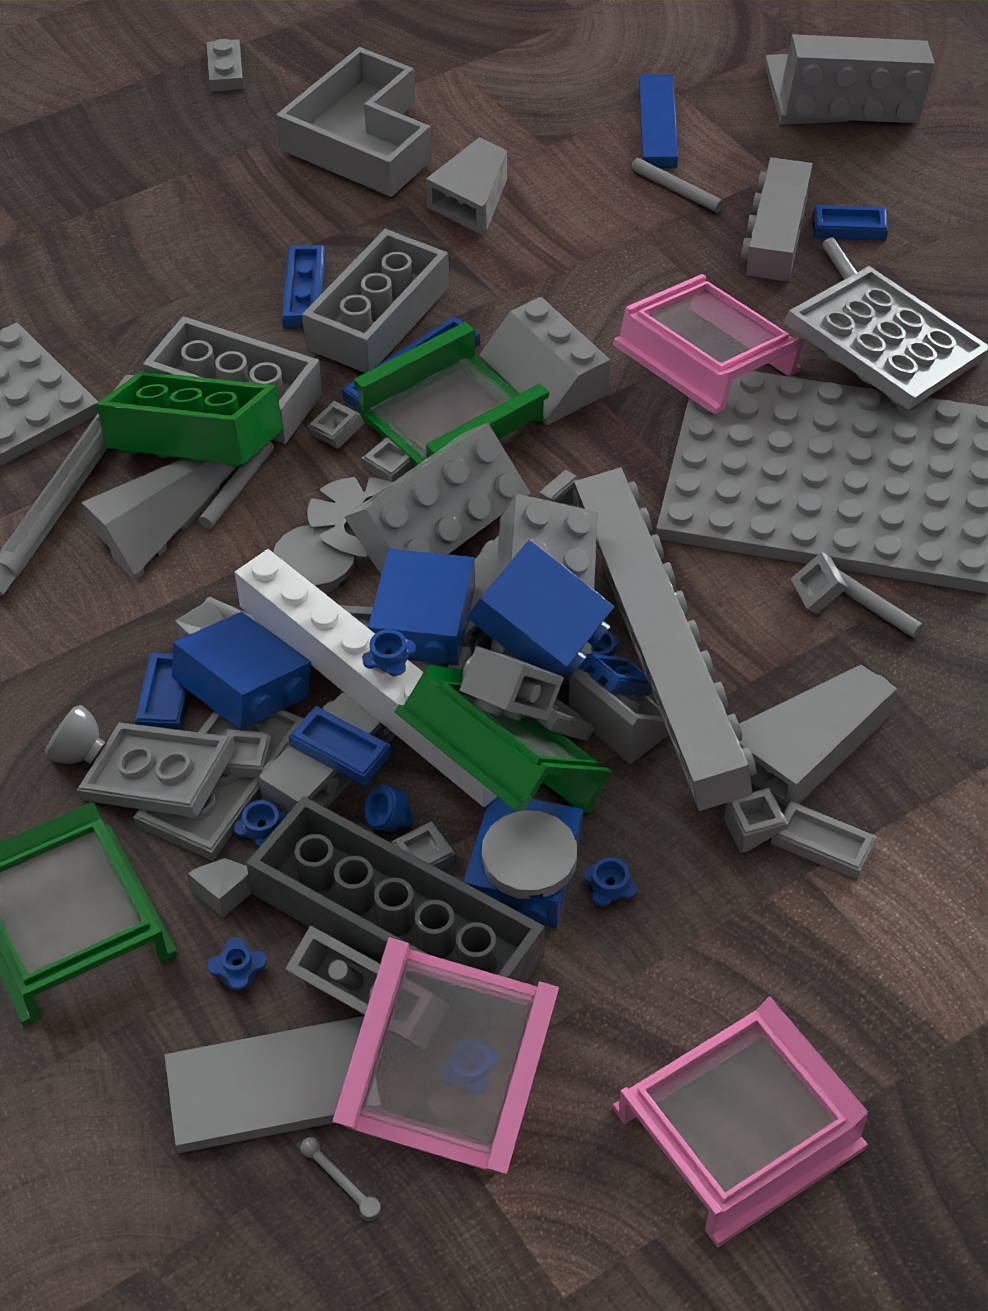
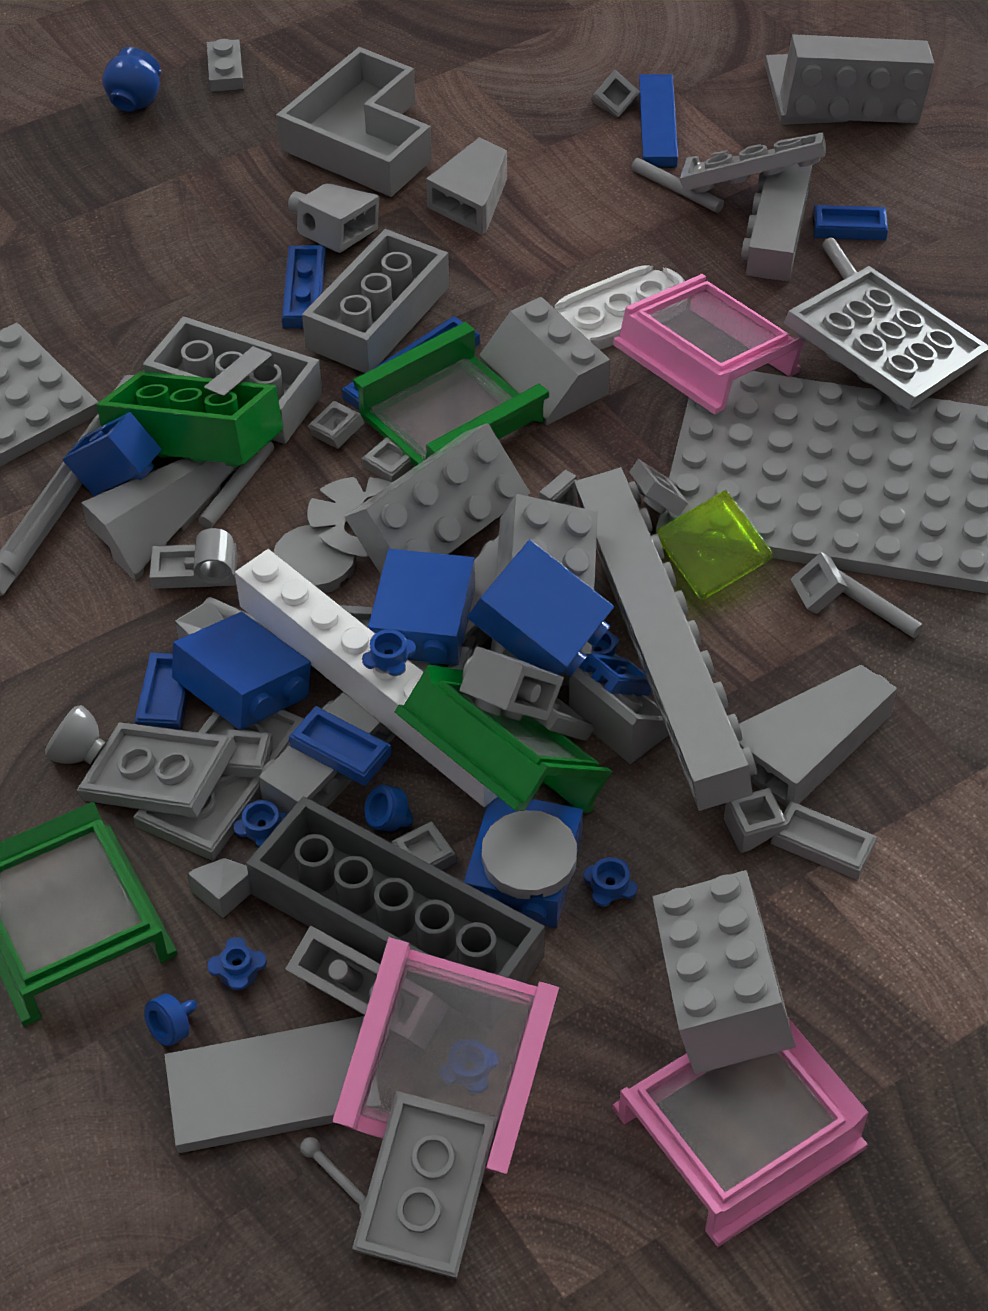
none -> blue brick [62,412,162,496]
none -> blue piece [102,47,162,112]
none -> blue tile [144,993,198,1046]
none -> light grey plate [150,528,238,589]
none -> light grey piece [204,346,274,396]
none -> light grey torso [288,184,379,253]
none -> light grey tile [352,1091,498,1279]
none -> white tile [554,265,688,350]
none -> light grey slope [591,69,640,118]
none -> light grey plate [629,459,688,516]
none -> light grey brick [652,870,796,1074]
none -> clear neon green tile [656,490,773,601]
none -> light grey wing [680,133,826,193]

